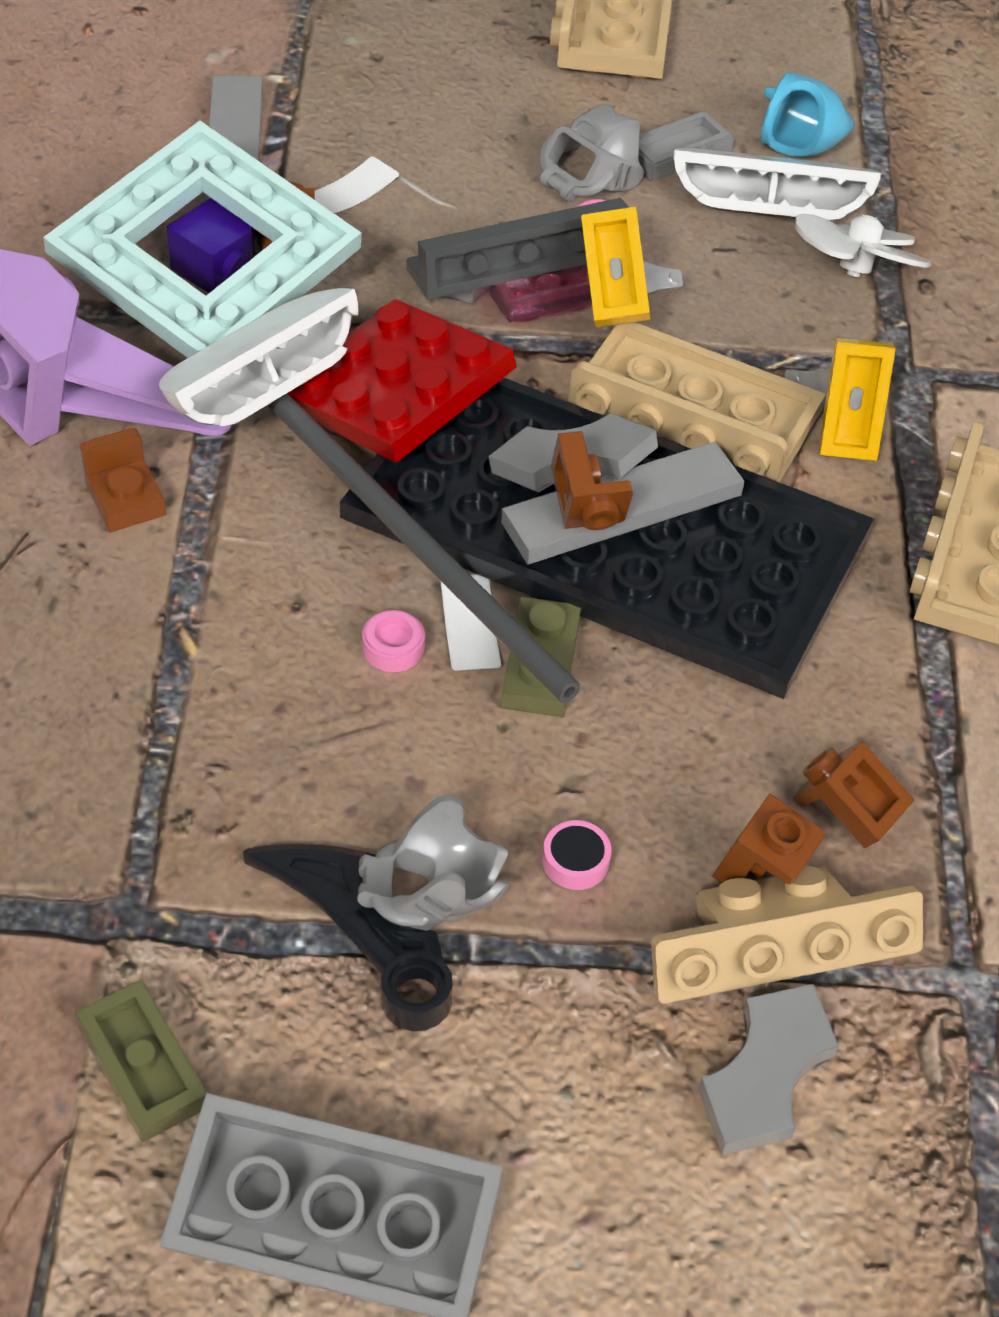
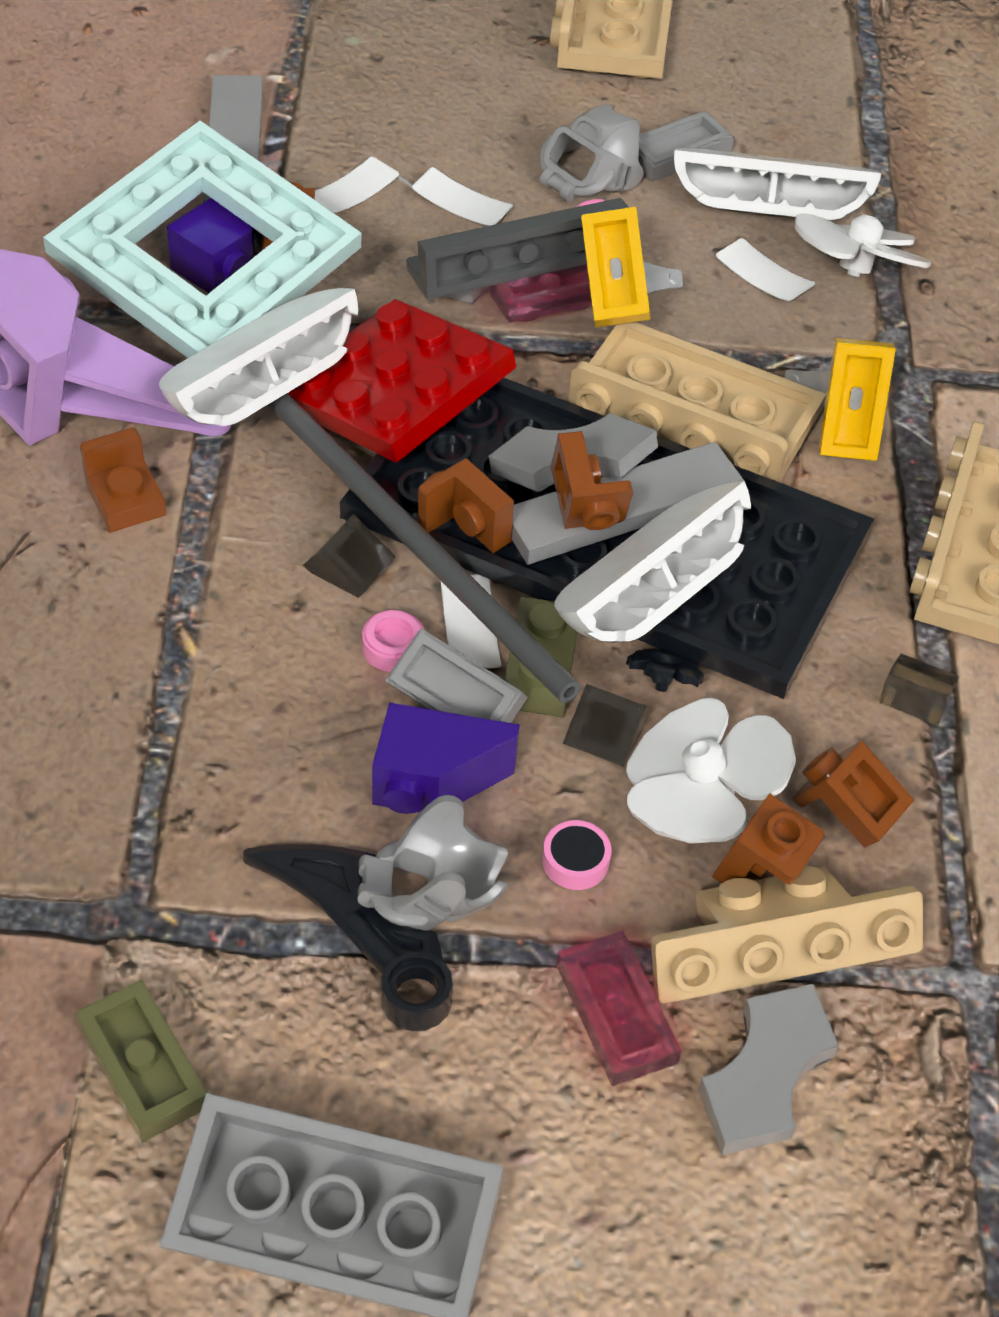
medium azure piece [761,72,854,157] -> none
none -> clear smoke slope [302,514,396,598]
none -> dark purple slope [372,702,520,814]
none -> light grey tile [385,628,528,723]
none -> white sticker [412,167,513,226]
none -> dark orange bracket [418,458,514,553]
none -> white brick [554,481,751,642]
none -> clear pink plate [556,931,682,1087]
none -> clear smoke slope [563,684,650,767]
none -> black plant [626,648,704,692]
none -> white piece [626,697,796,844]
none -> white sticker [716,238,816,301]
none -> clear smoke slope [879,653,959,726]

